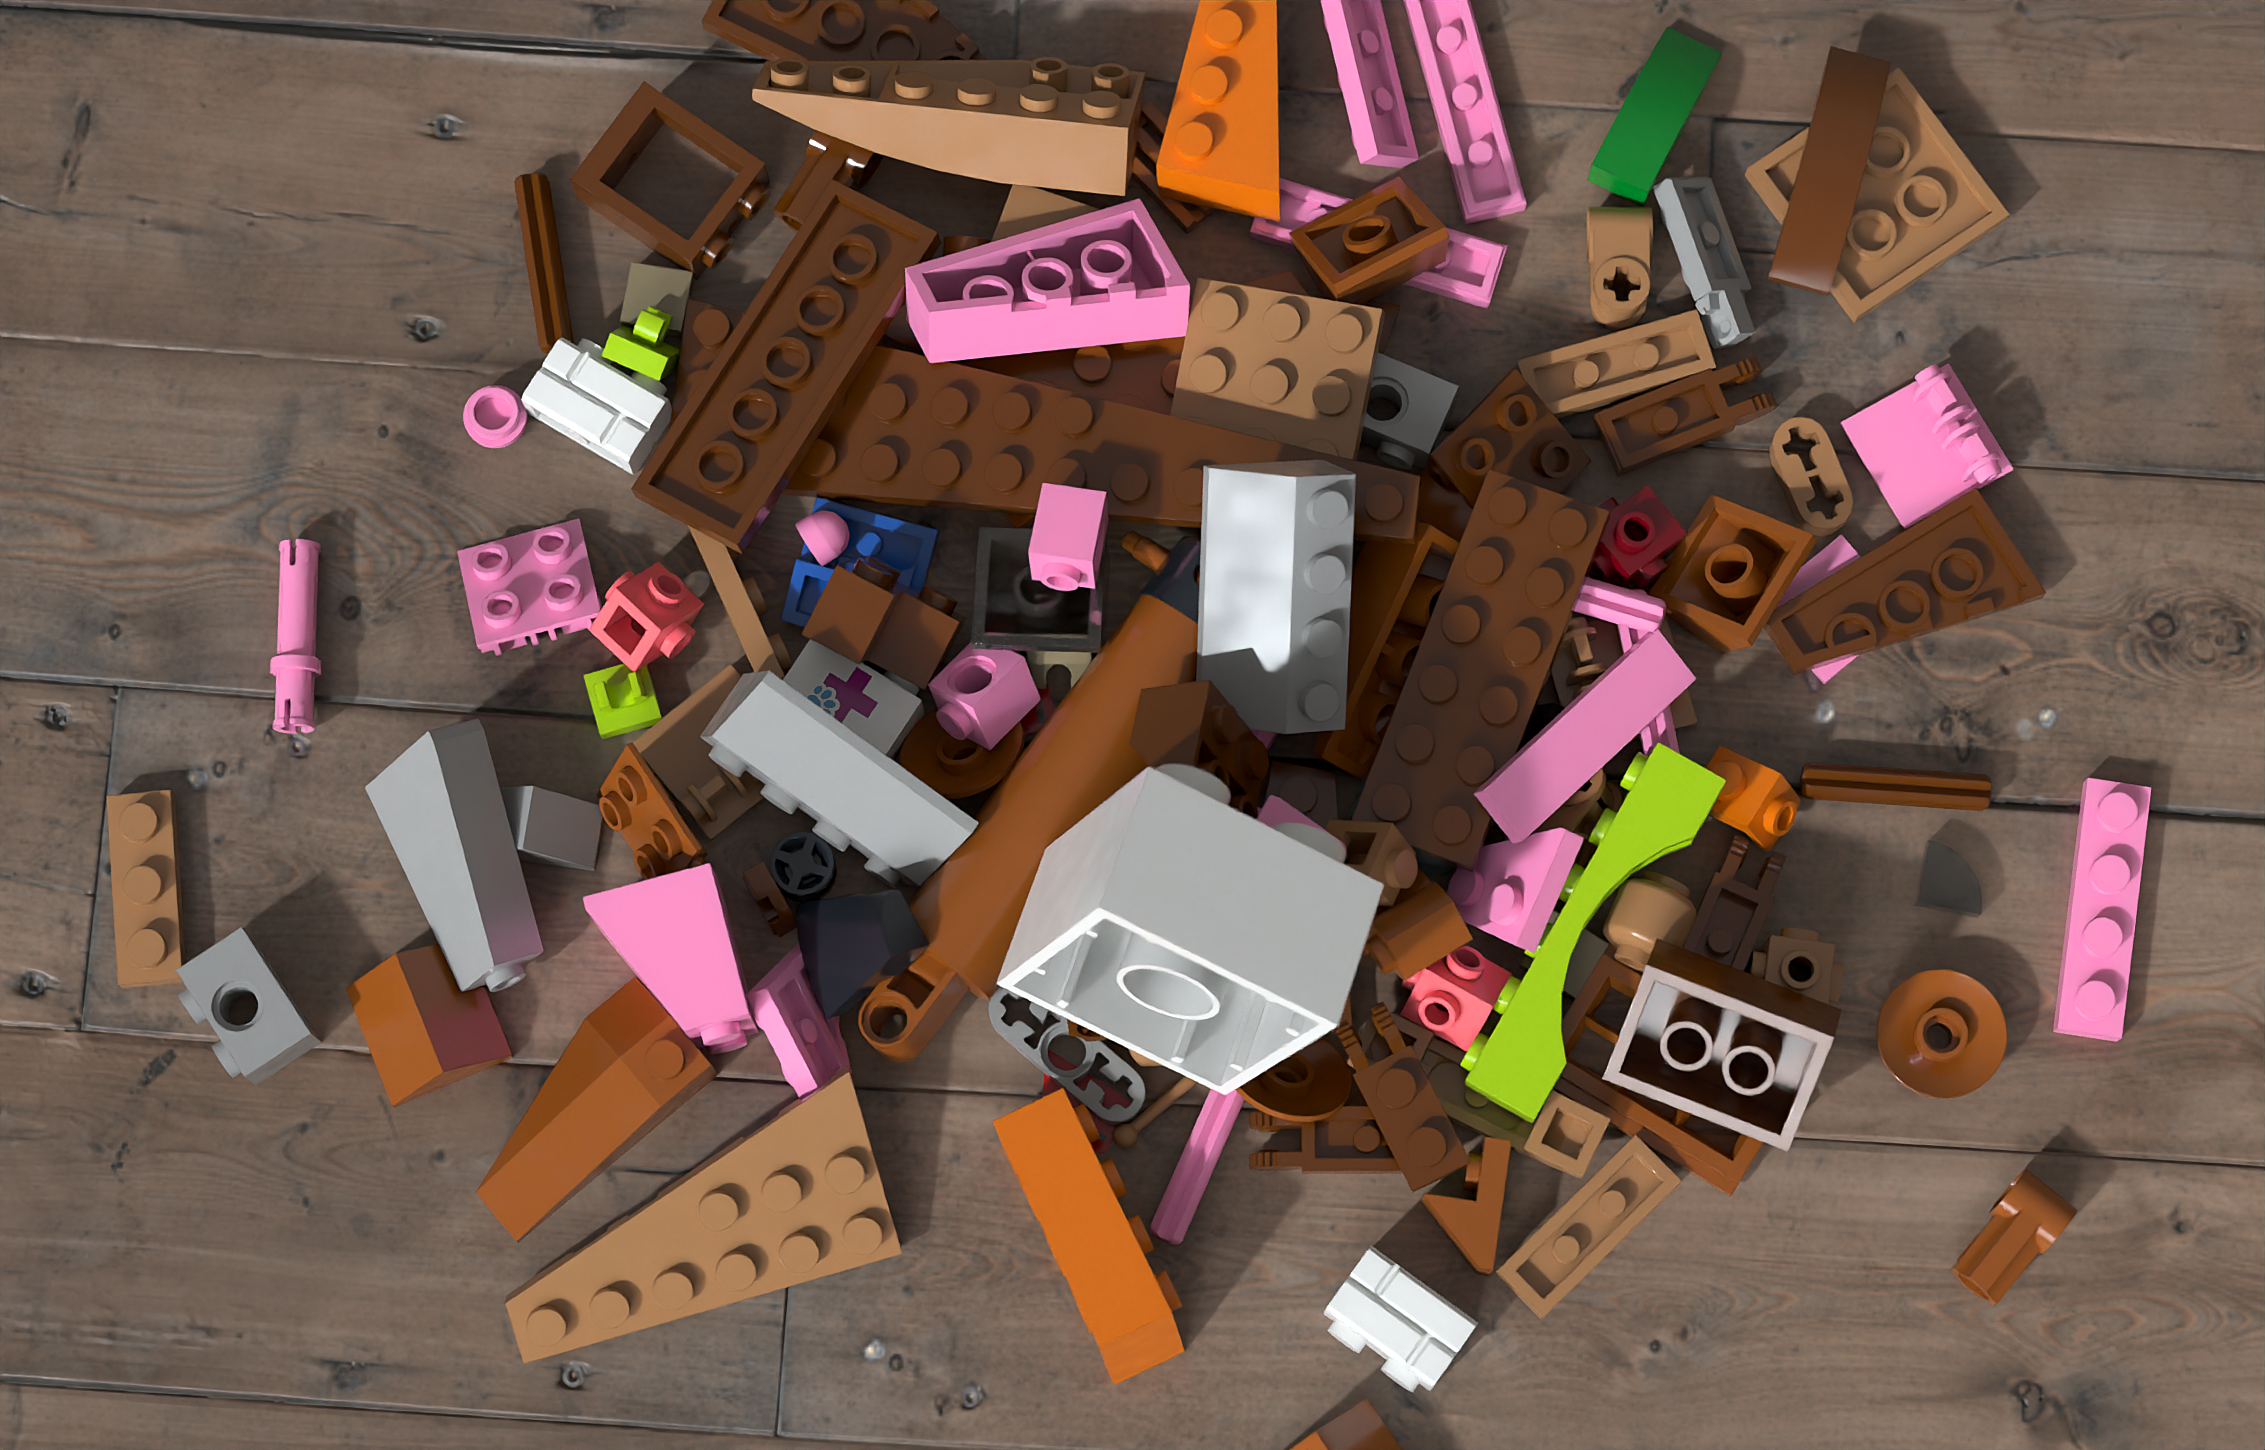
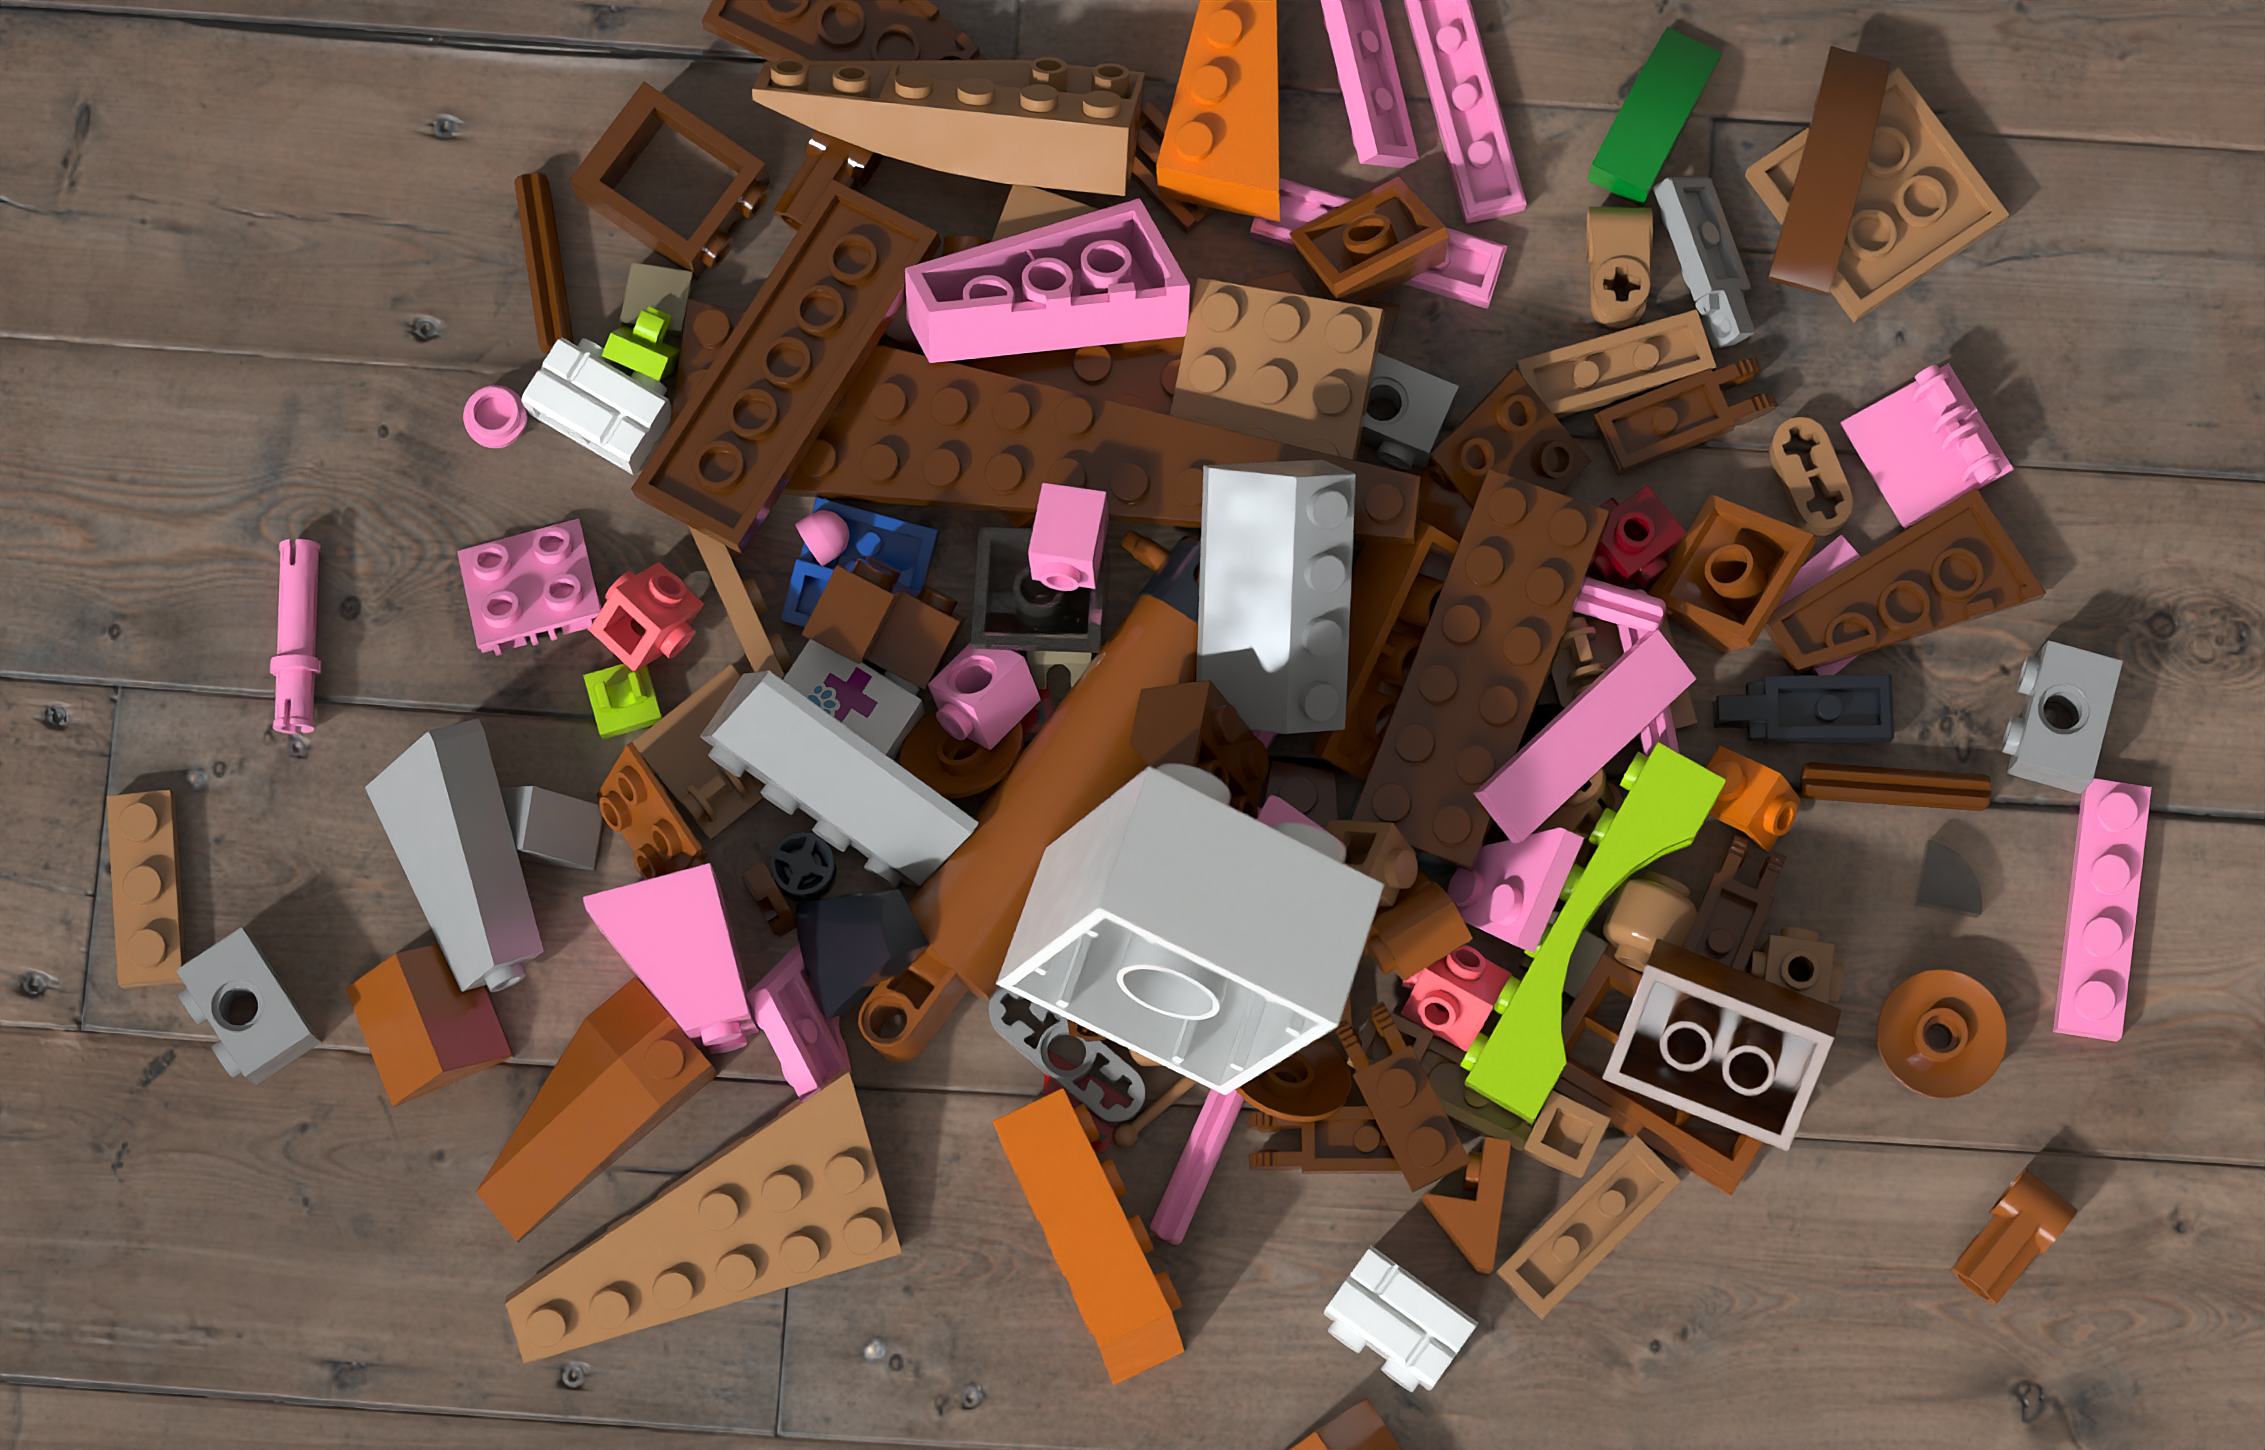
none -> black hinge [1712,675,1894,744]
none -> light grey brick [2001,640,2123,794]

